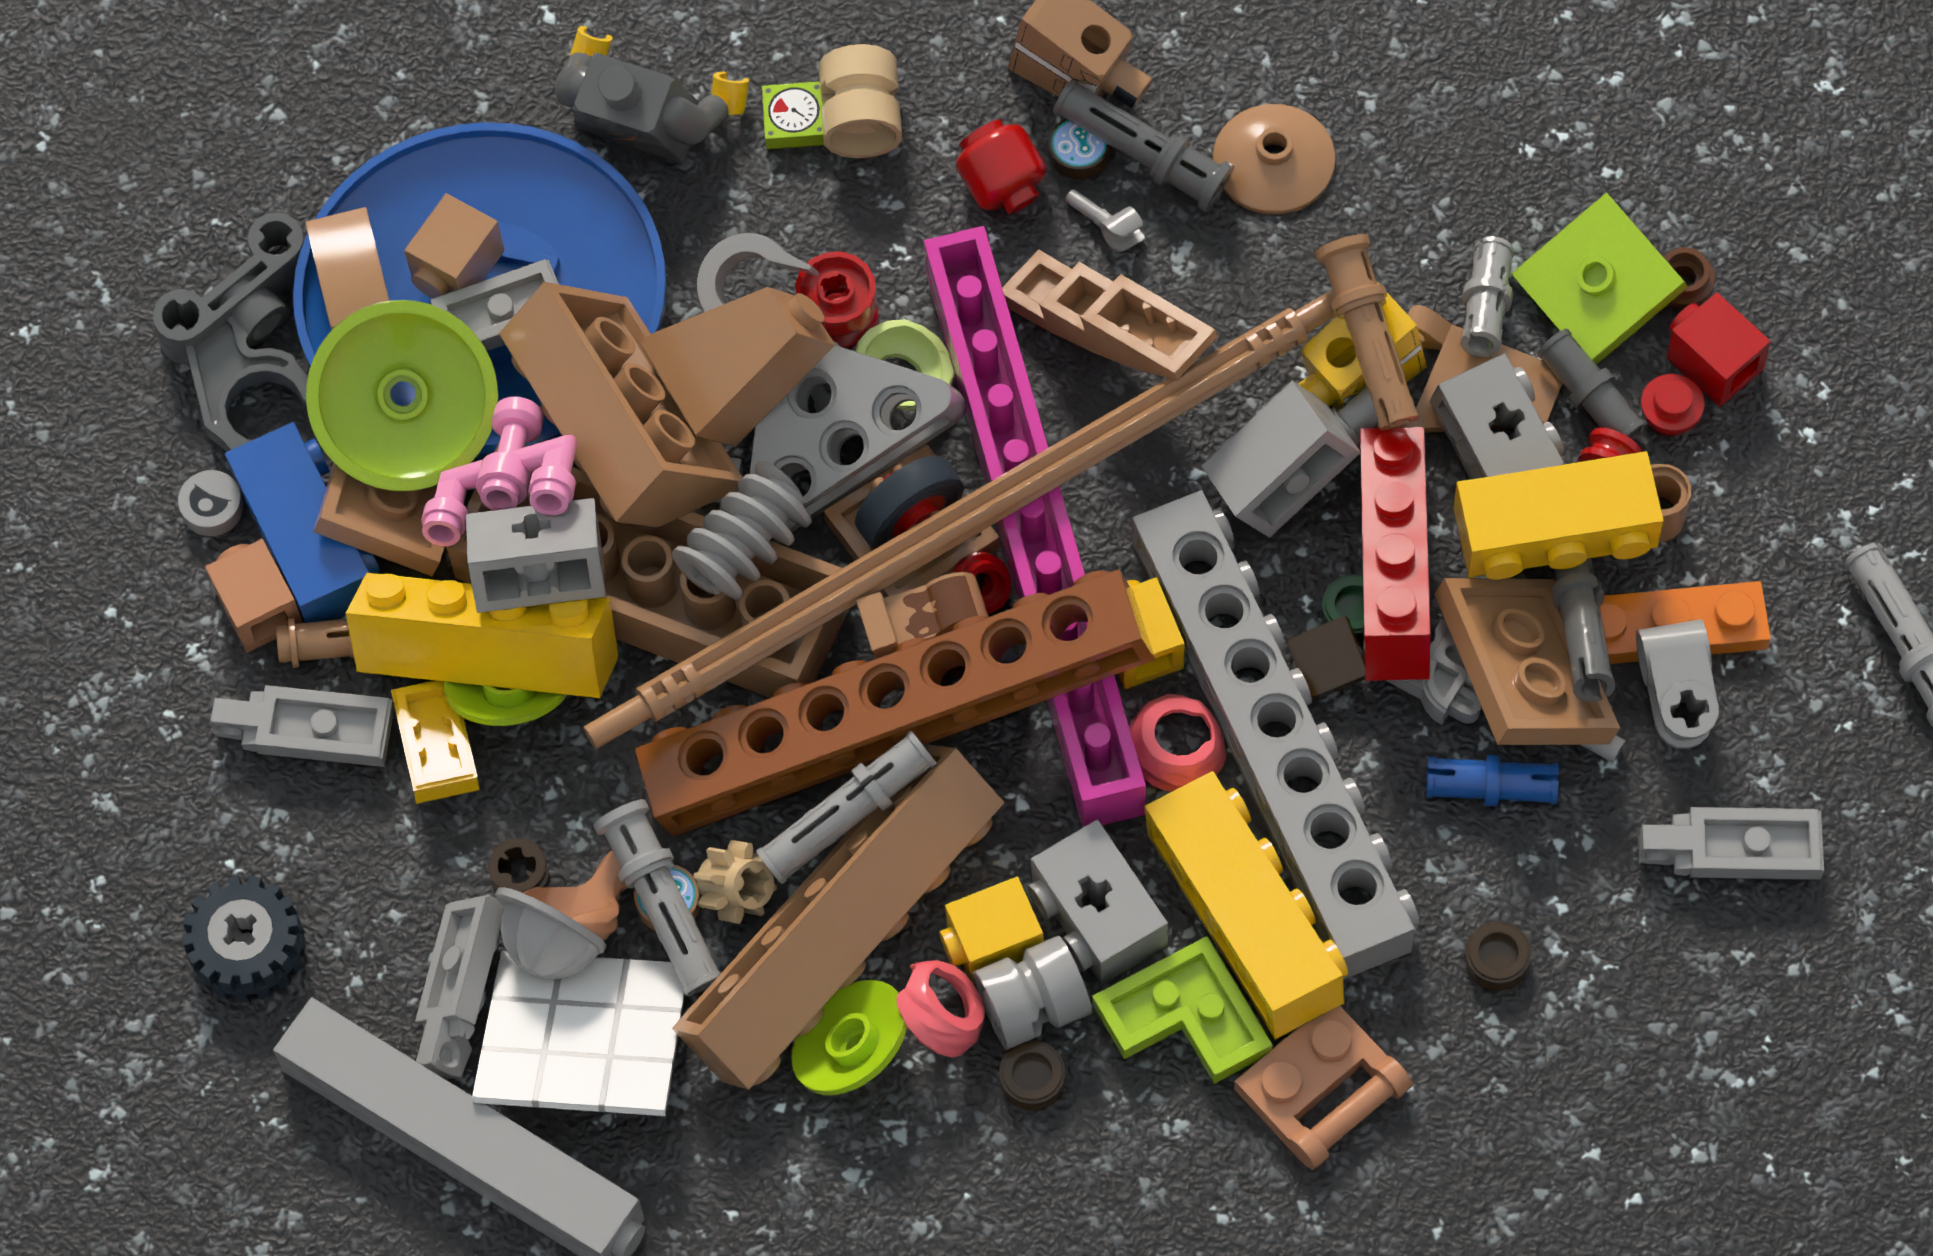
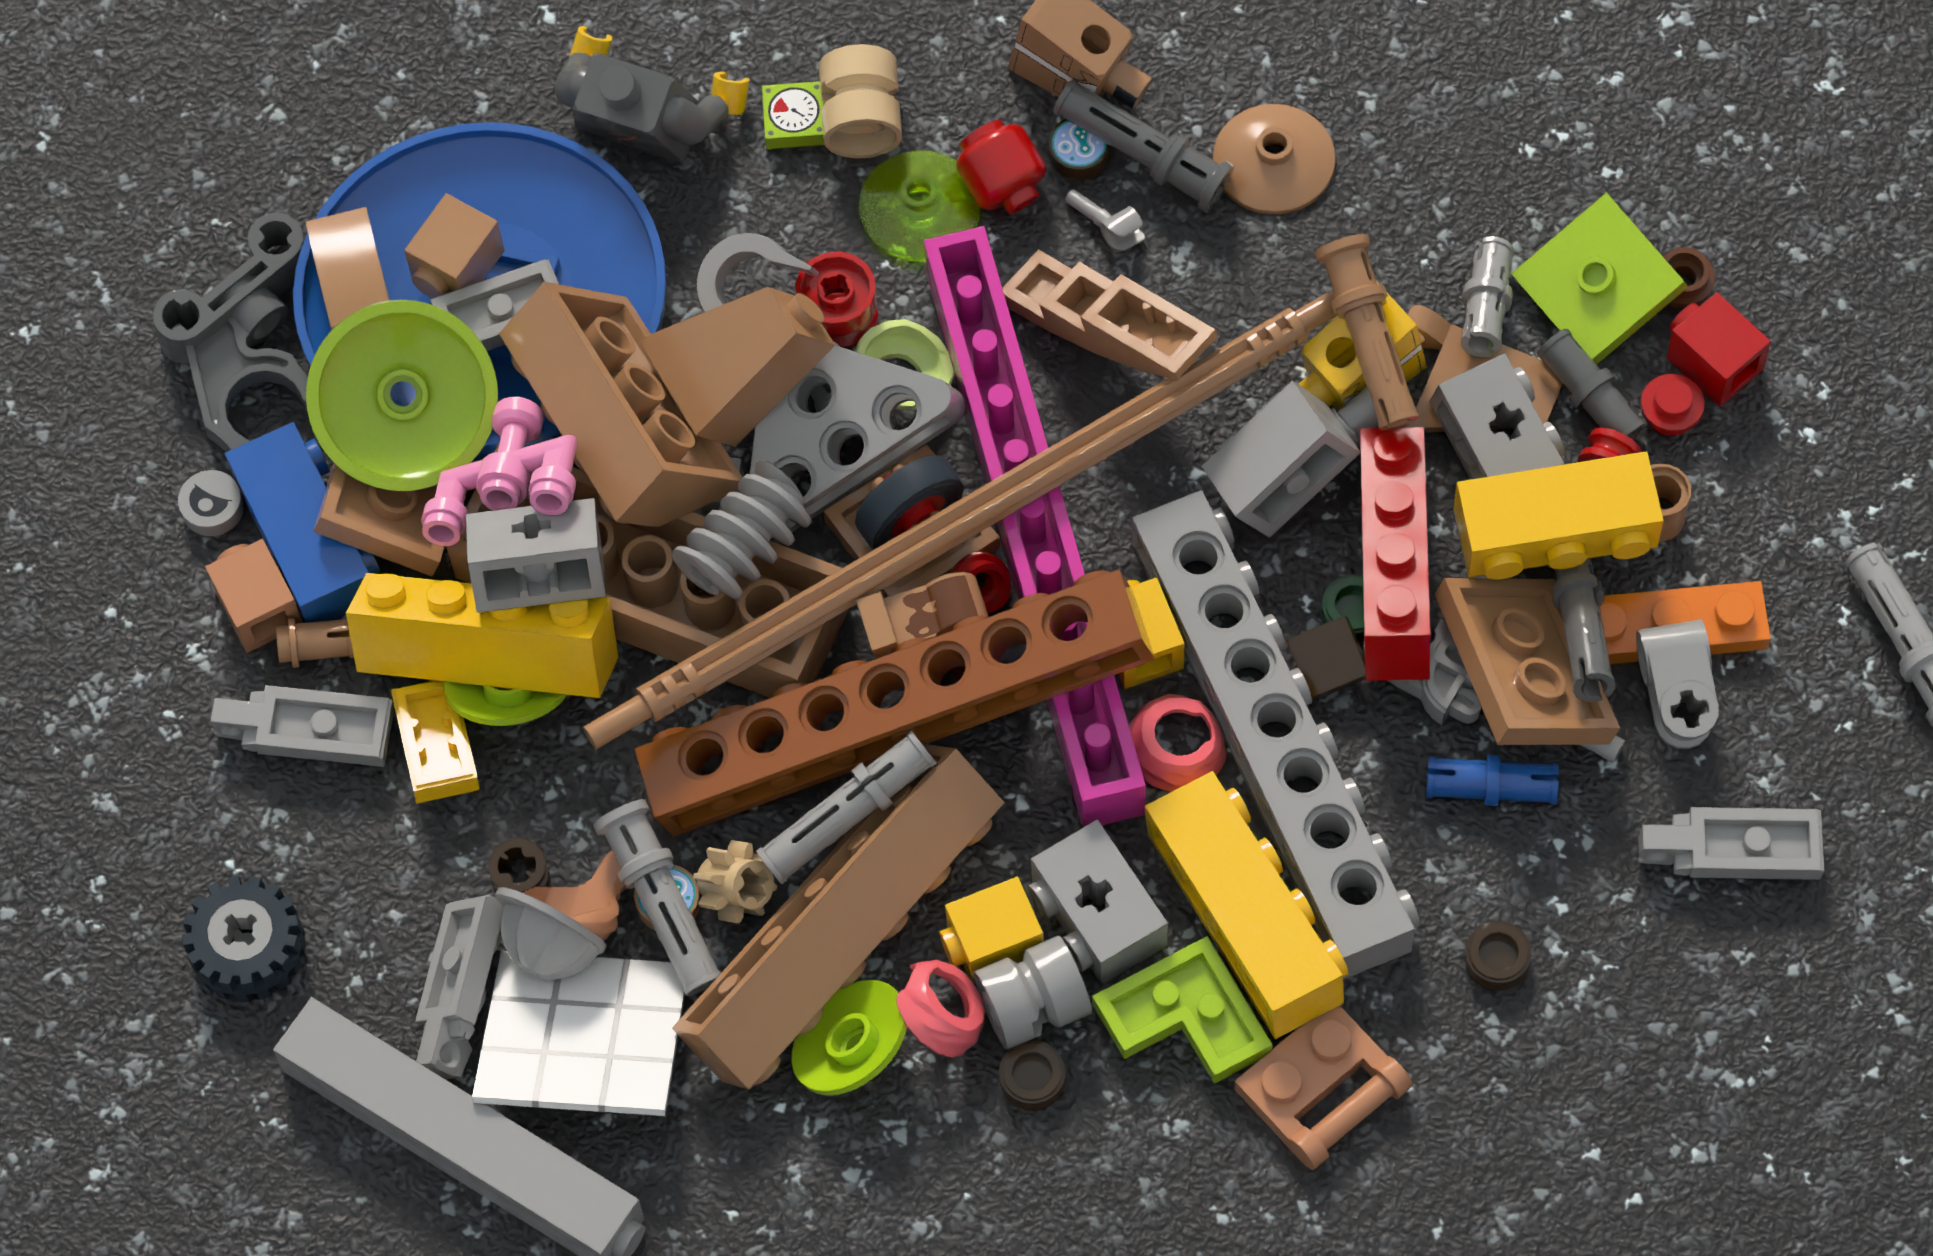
none -> clear neon green dish [859,150,981,262]

